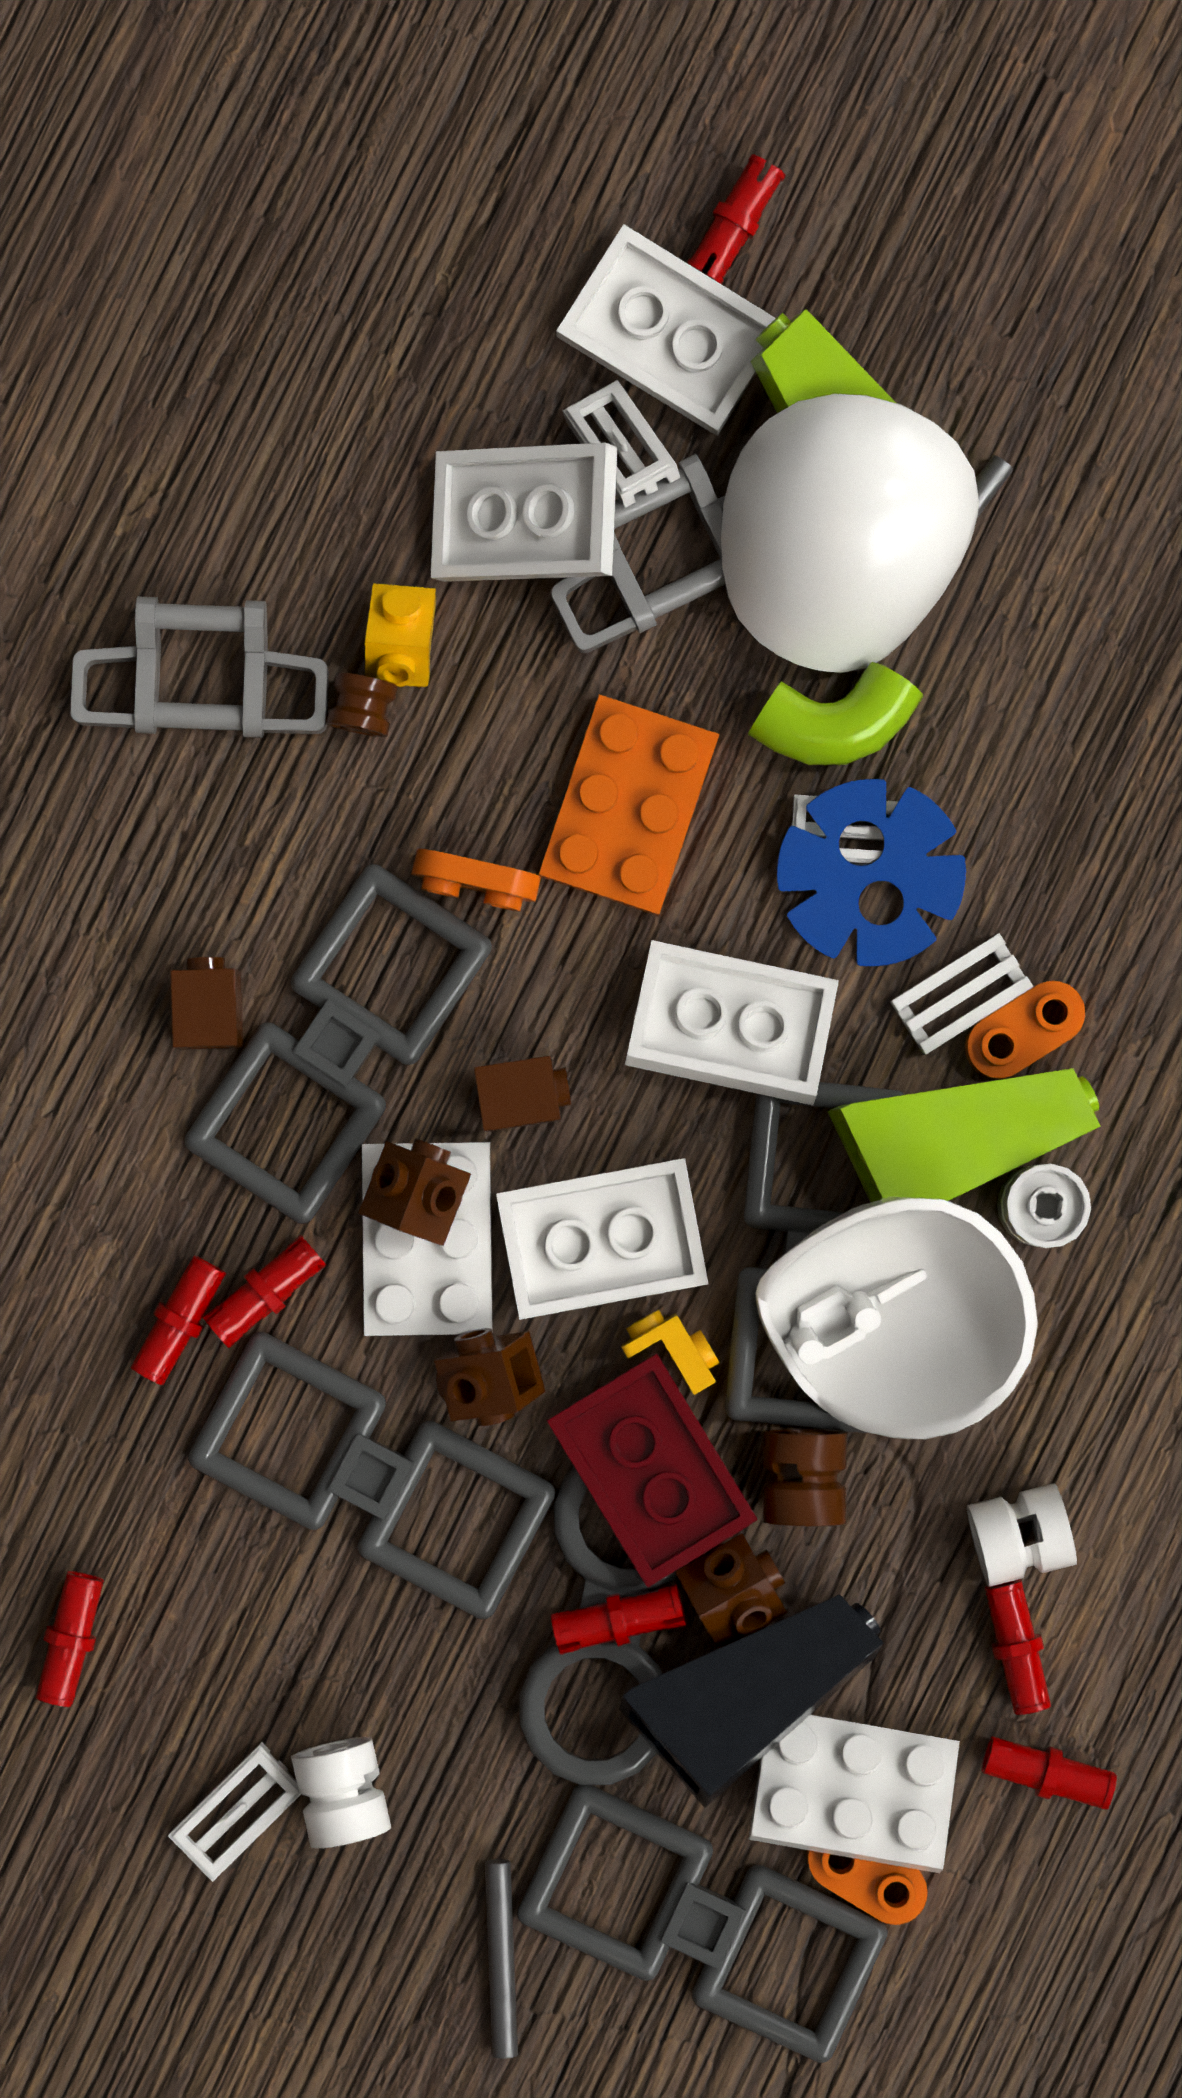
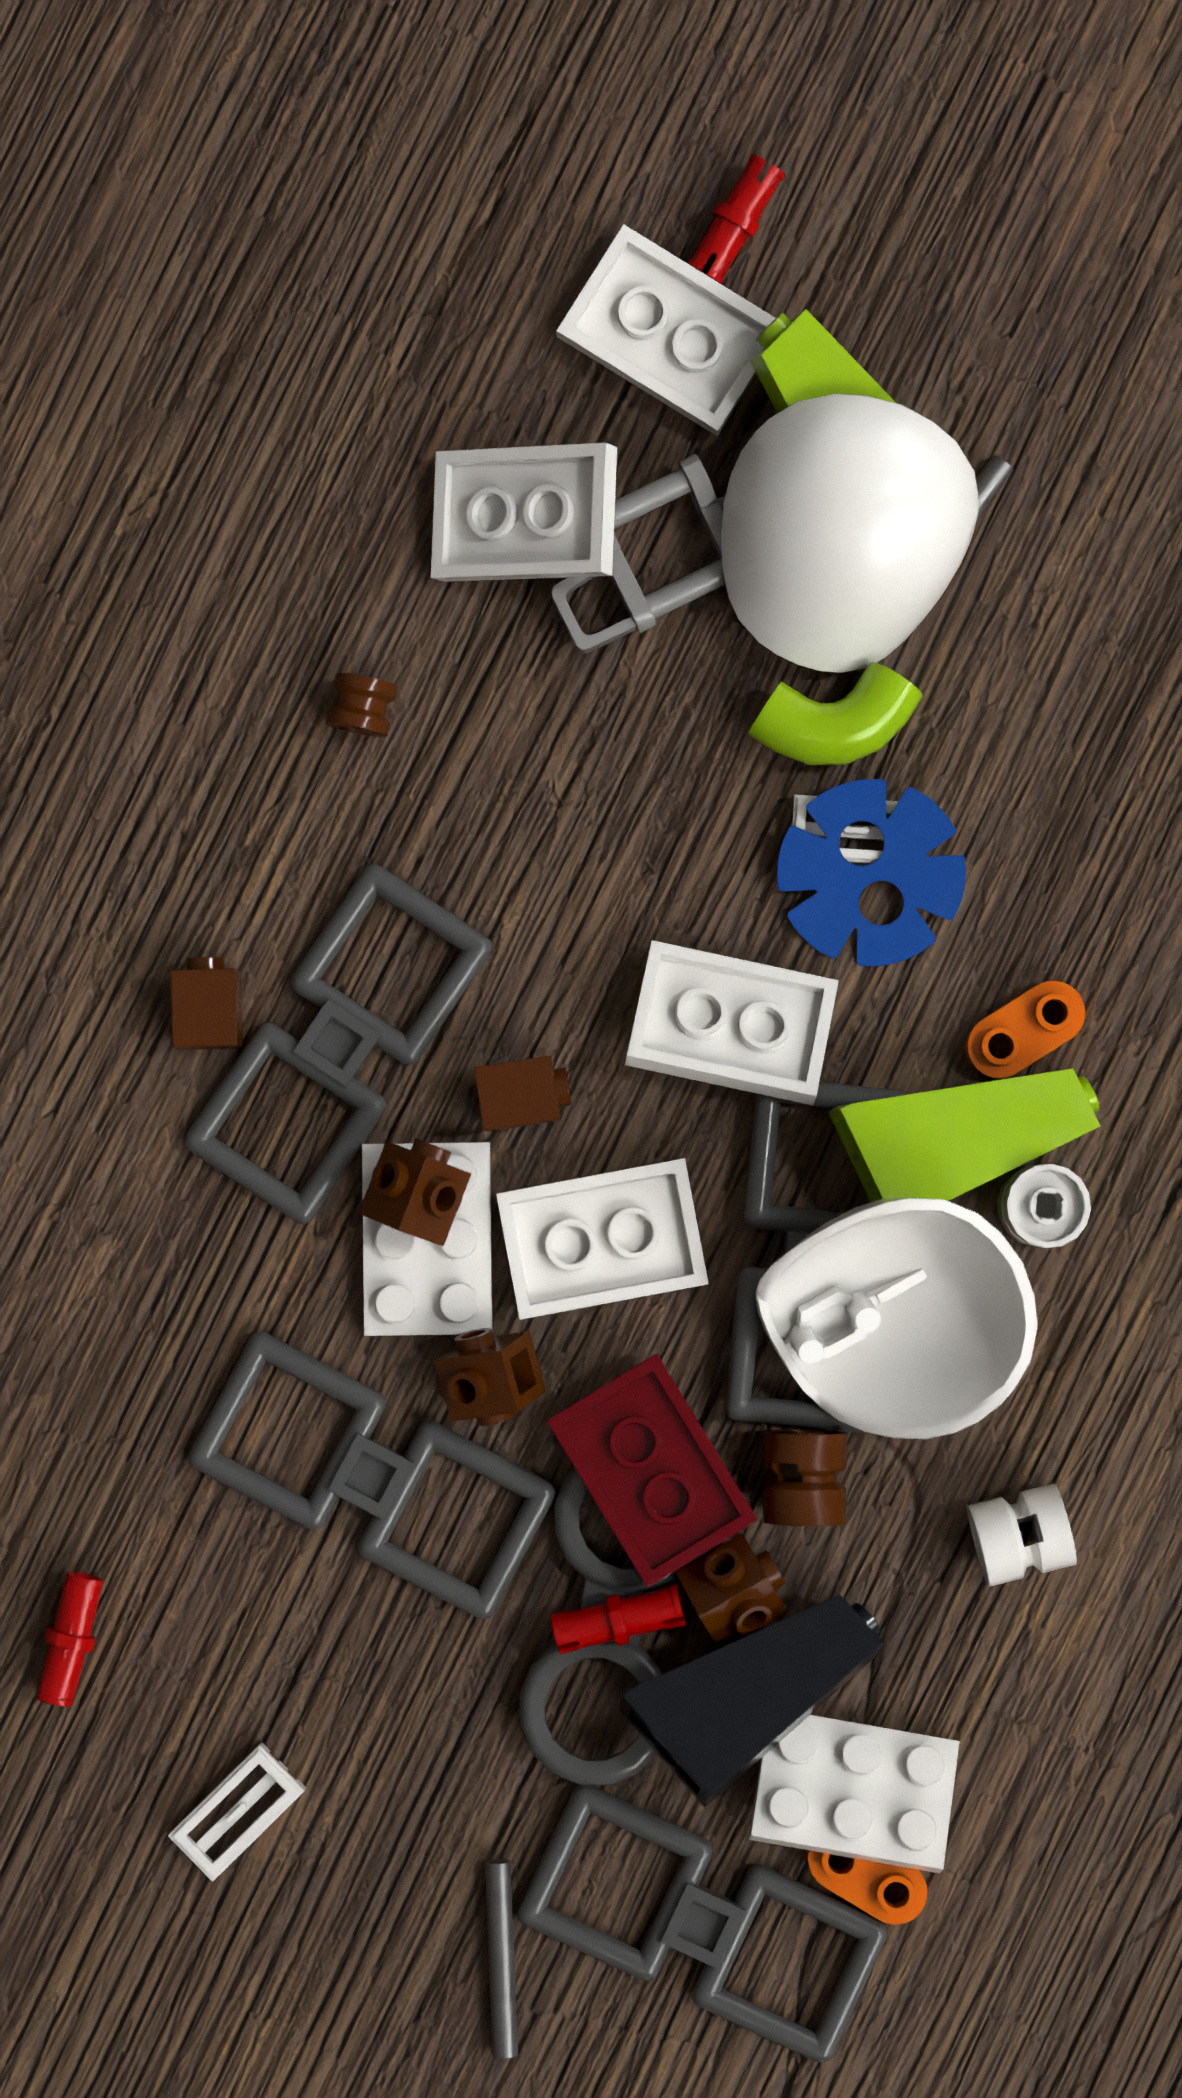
light grey bar [71,596,329,738] -> none
red pin [130,1255,226,1385] -> none
red pin [203,1235,326,1348] -> none
white wheel [291,1737,391,1849] -> none
yellow bracket [365,583,436,687] -> none
orange plate [411,849,541,912] -> none
orange plate [539,694,719,916] -> none
white tile [563,380,680,508] -> none
yellow bracket [621,1309,720,1395] -> none
white tile [890,933,1033,1055] -> none
red pin [981,1736,1117,1810] -> none
red pin [985,1579,1051,1715] -> none

